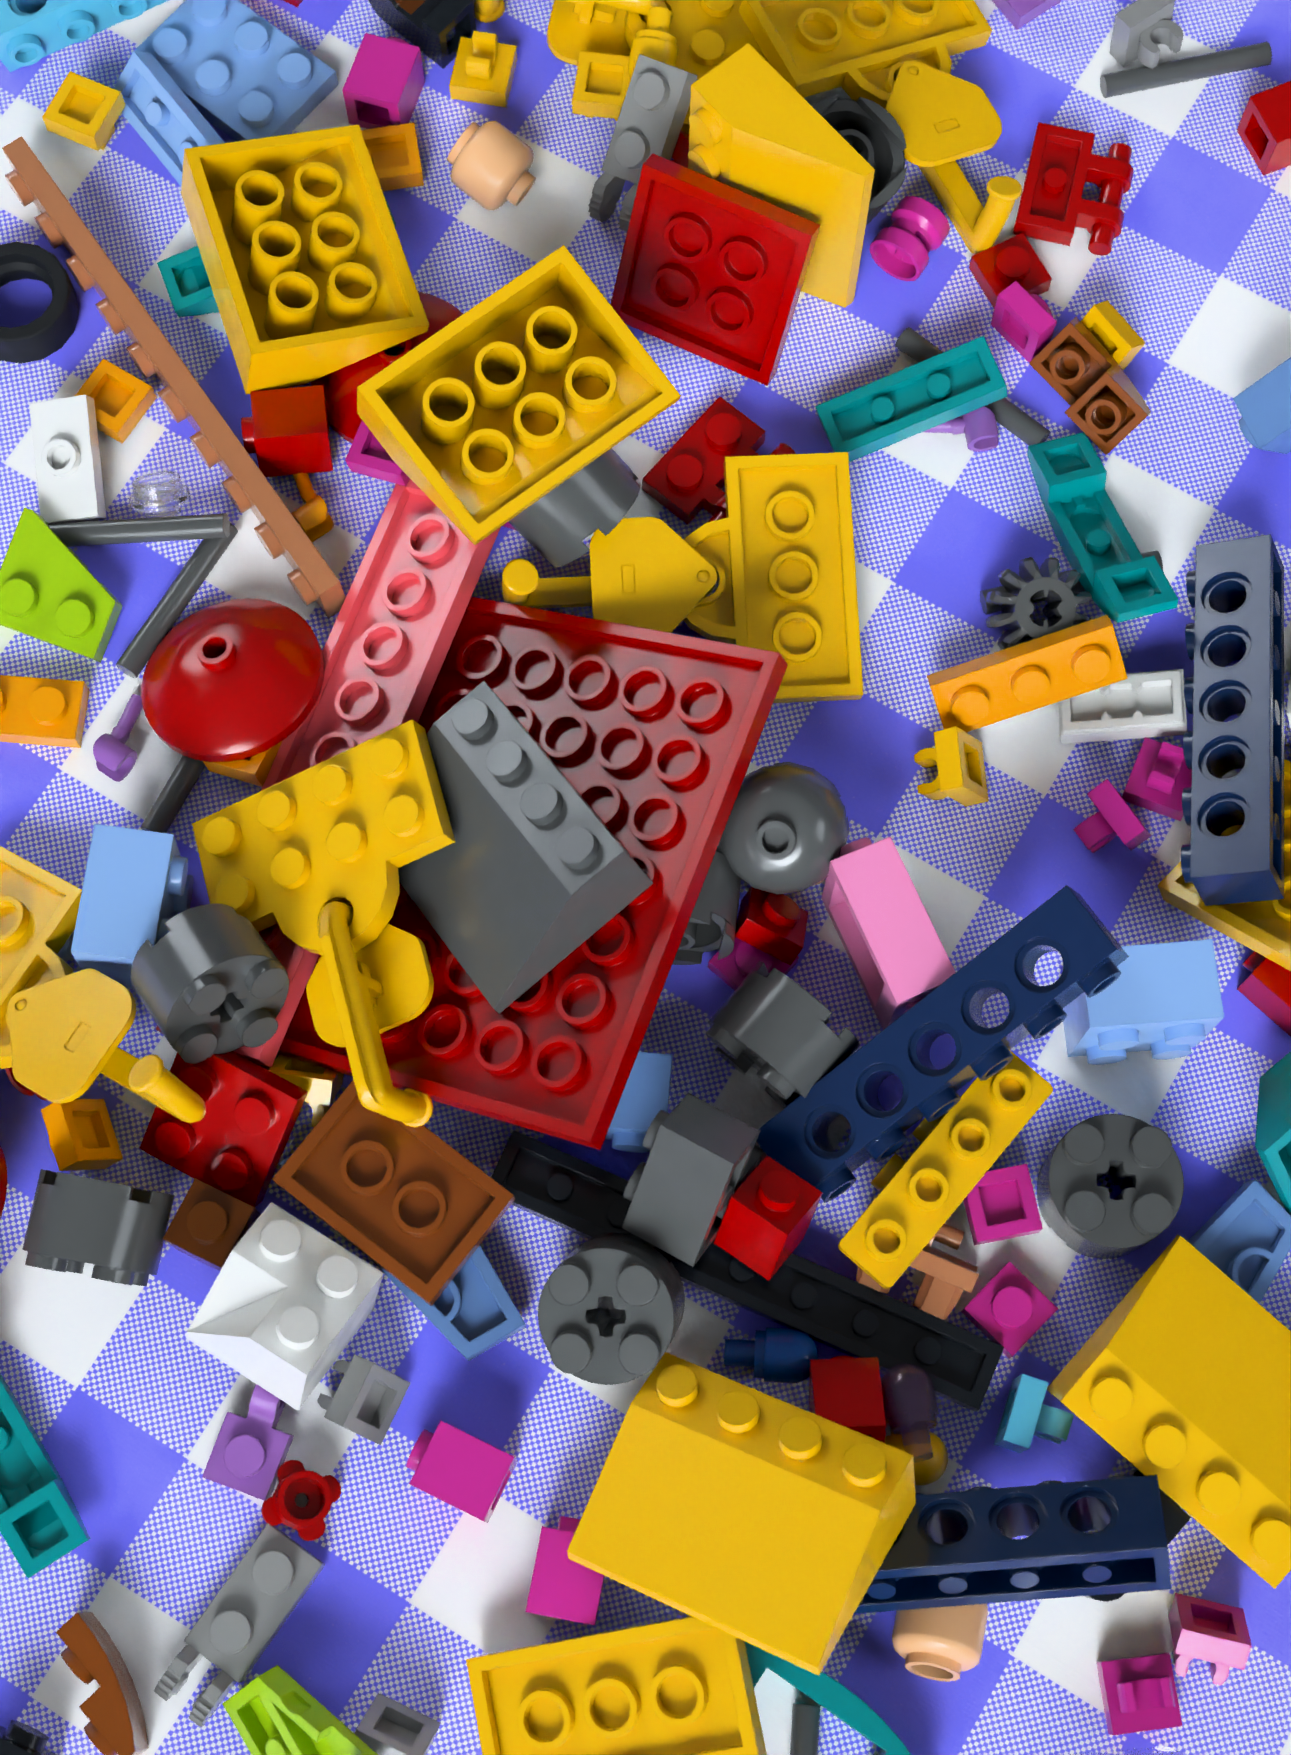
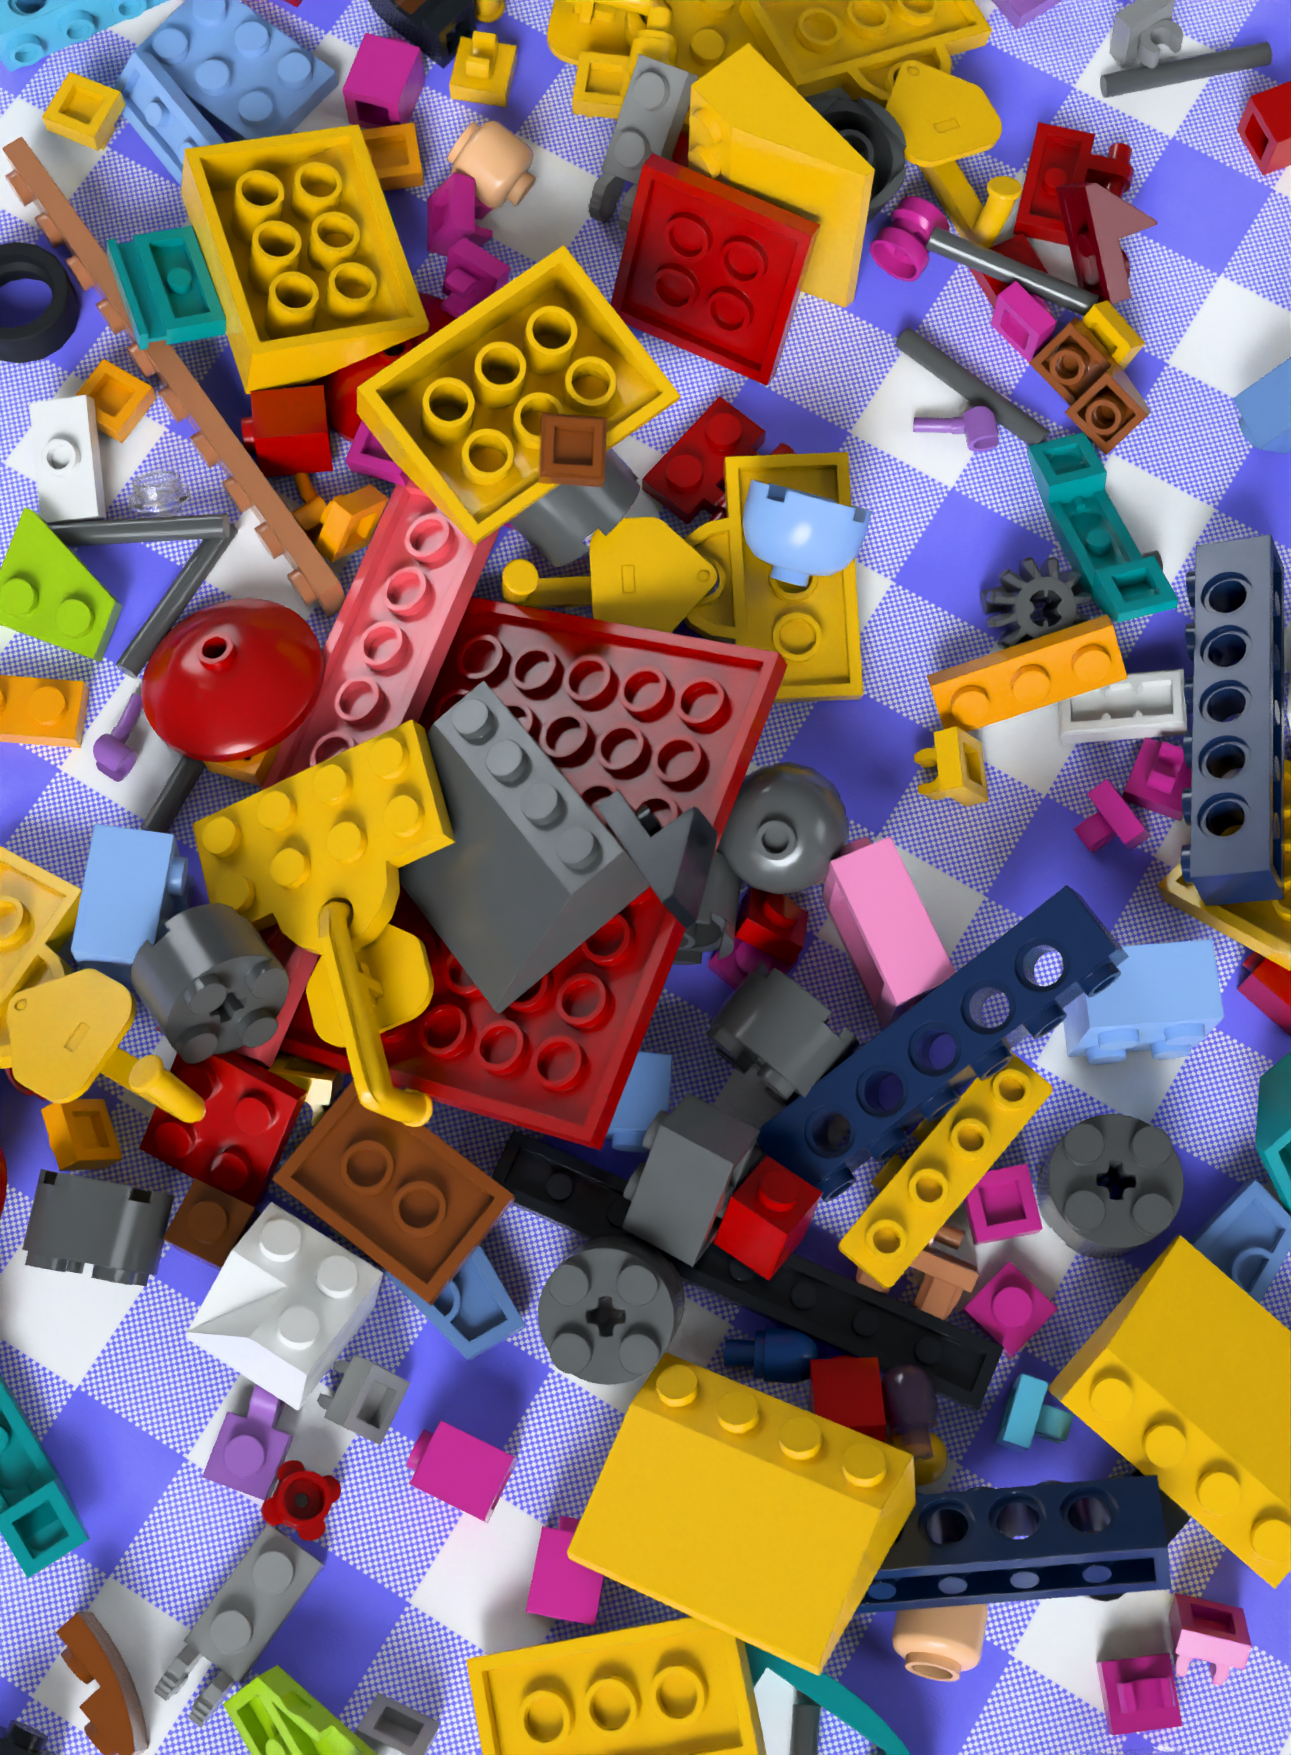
teal plate [815,335,1008,462] -> none
none -> teal plate [106,226,226,350]
none -> light orange plate [315,484,389,563]
none -> dark pink tile [427,172,493,257]
none -> dark pink tile [440,237,511,319]
none -> dark orange tile [538,413,607,487]
none -> black slope [596,790,717,929]
none -> light blue cylinder [742,479,872,587]
none -> dark grey bar [925,226,1099,316]
none -> dark red slope [1056,183,1158,305]

